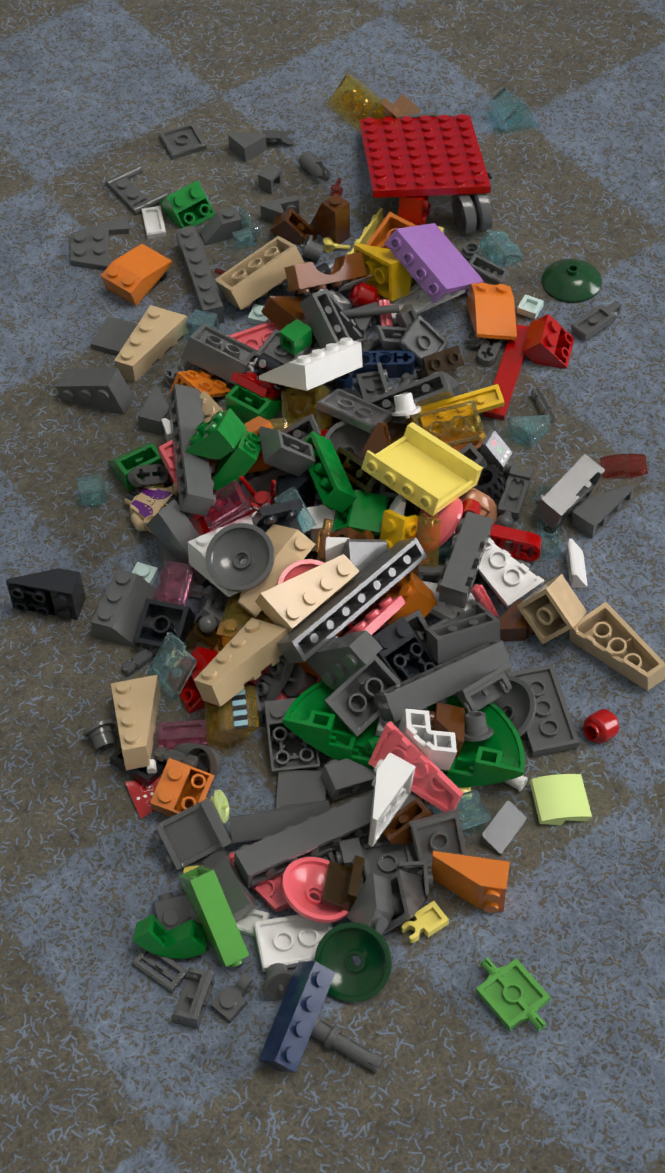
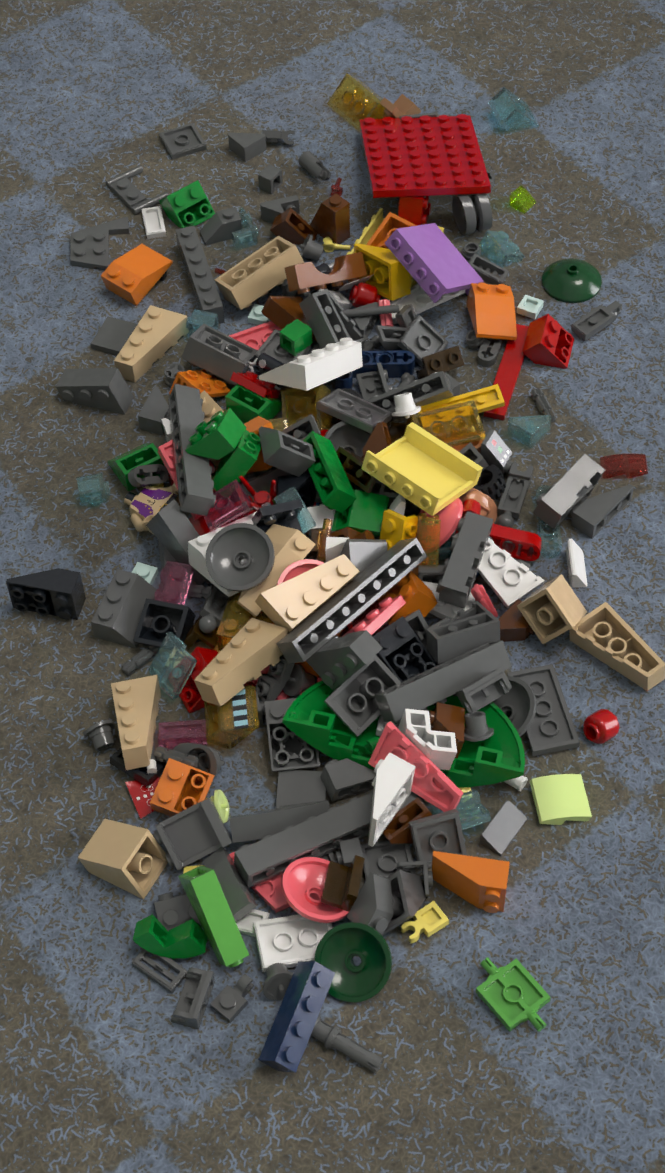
none -> tan slope [78,819,168,899]
none -> clear neon green slope [509,185,536,214]

